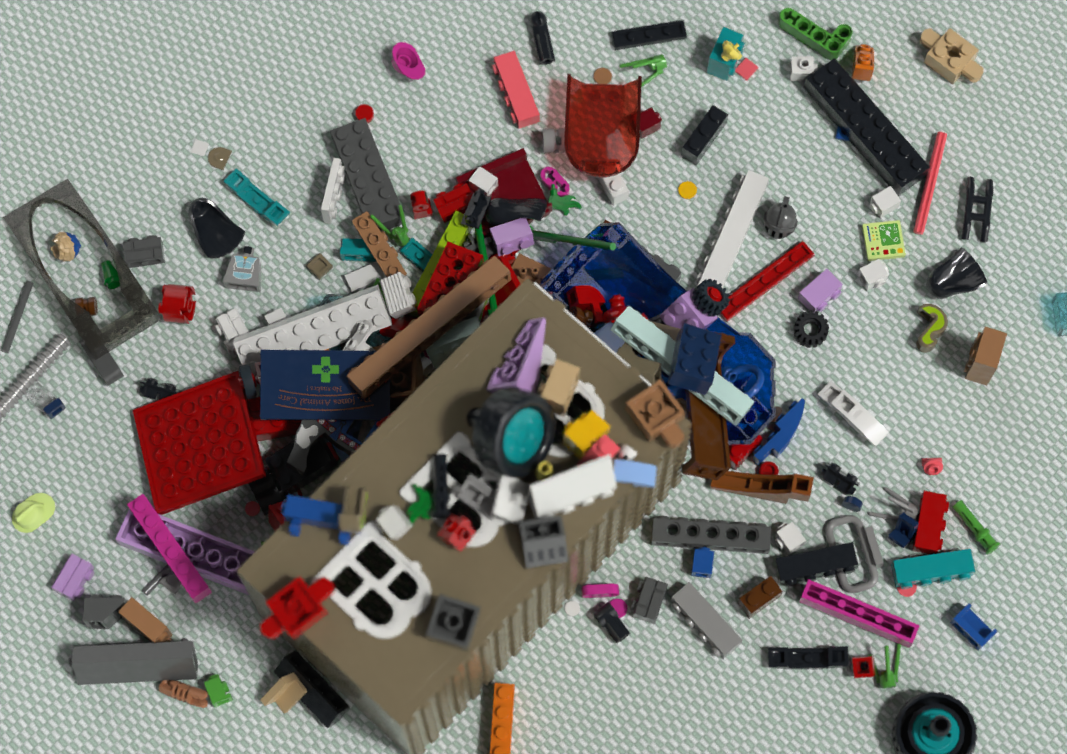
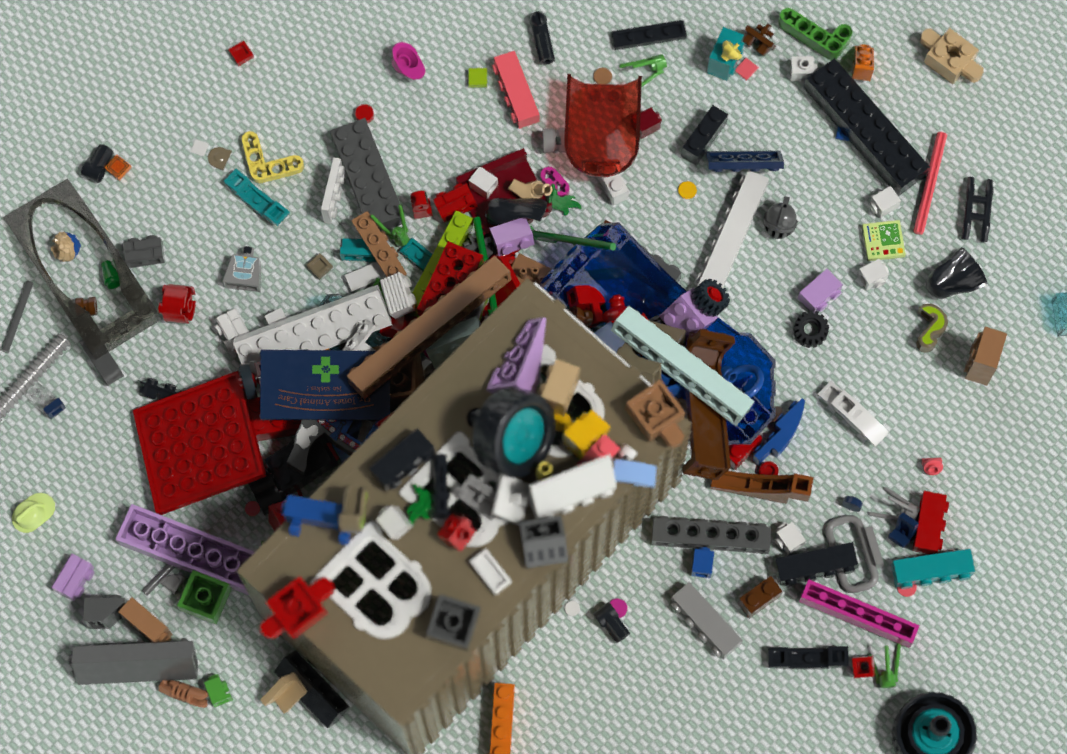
dark pink brick [127,493,212,604] -> none
black hair [188,198,245,259] -> none
black hinge [461,189,491,229] -> none
dark pink beam [581,584,619,598] -> none
dark grey brick [630,577,668,624] -> none
dark blue brick [668,323,721,395] -> none
red tile [720,241,815,322] -> none
black hinge [819,462,860,495] -> none
blue panel [950,603,998,651] -> none
bright green pin [952,500,1001,555] -> none
none -> black piece [81,144,114,183]
none -> orange tile [105,155,132,181]
none -> bright green brick [177,570,232,625]
none -> red tile [228,41,254,66]
none -> light yellow beam [242,131,304,183]
none -> black brick [369,428,436,492]
none -> lime tile [469,68,487,88]
none -> white tile [469,549,512,595]
none -> tan arm [508,179,553,198]
none -> yellow piece [554,413,571,432]
none -> dark blue plate [706,150,784,172]
none -> reddish brown hips [743,23,776,56]

